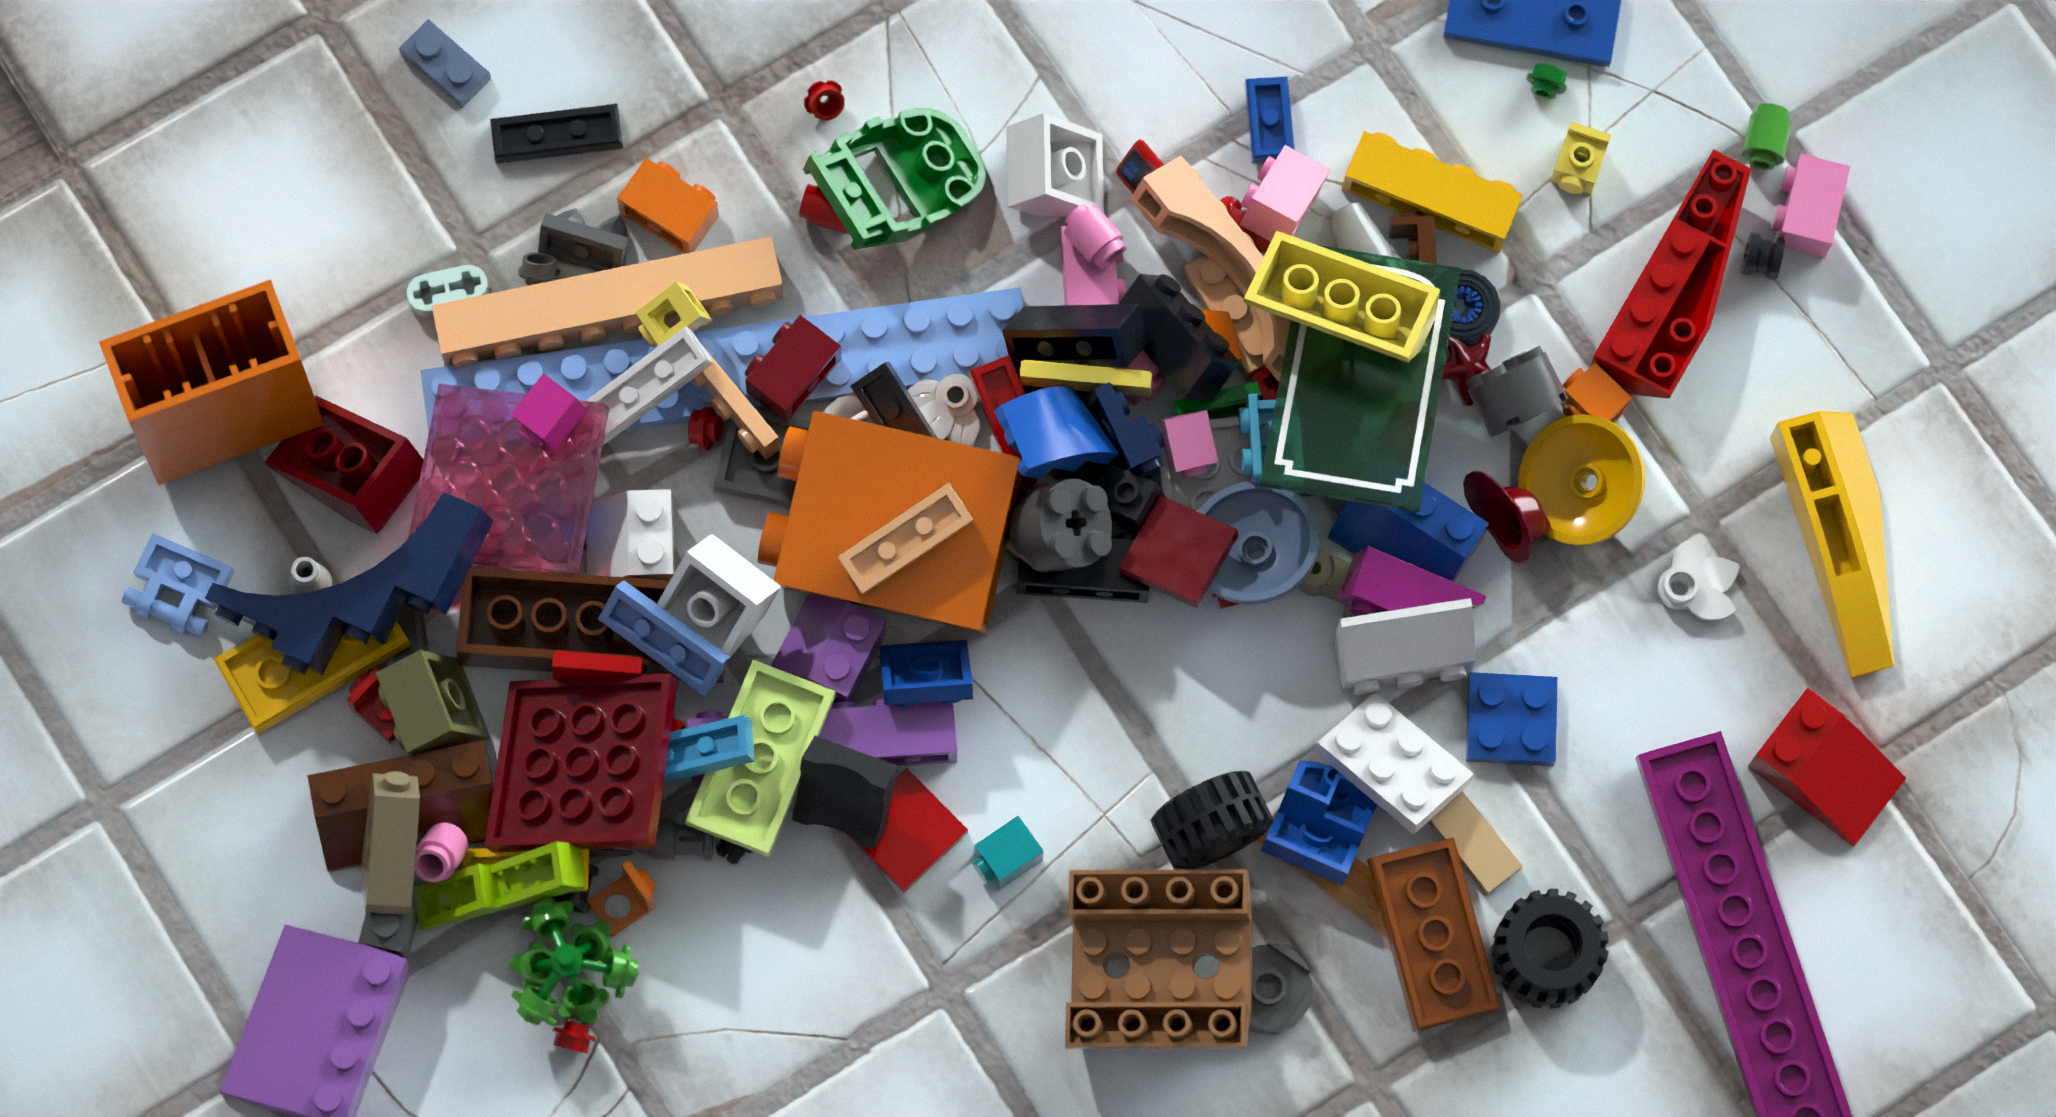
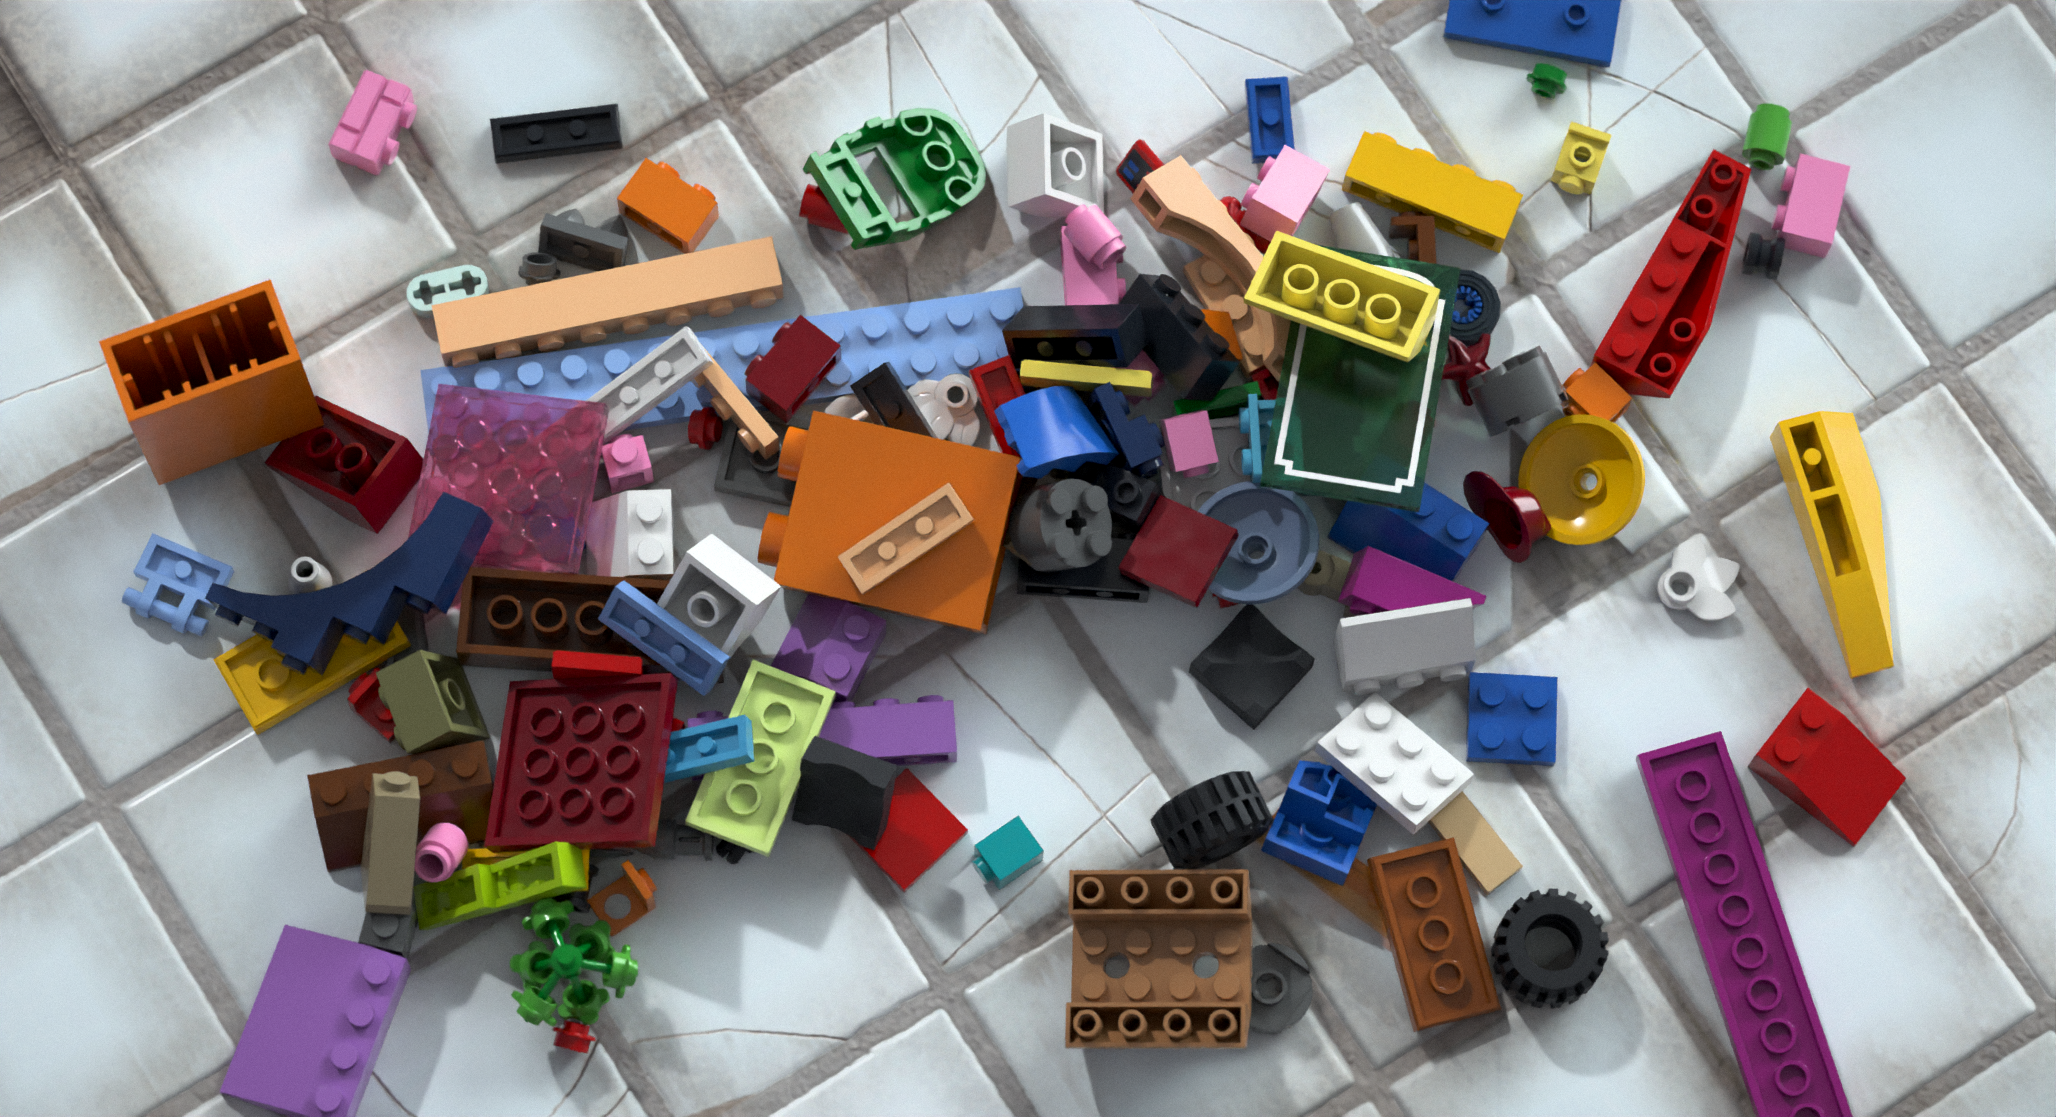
sand blue plate [399,19,491,108] -> none
dark pink brick [510,373,587,451] -> none
light yellow brick [635,281,712,348] -> none
red plate [804,80,845,121] -> none
blue plate [879,640,973,707] -> none
none -> bright pink brick [328,70,417,175]
none -> bright pink brick [600,434,654,494]
none -> black brick [1189,604,1315,730]

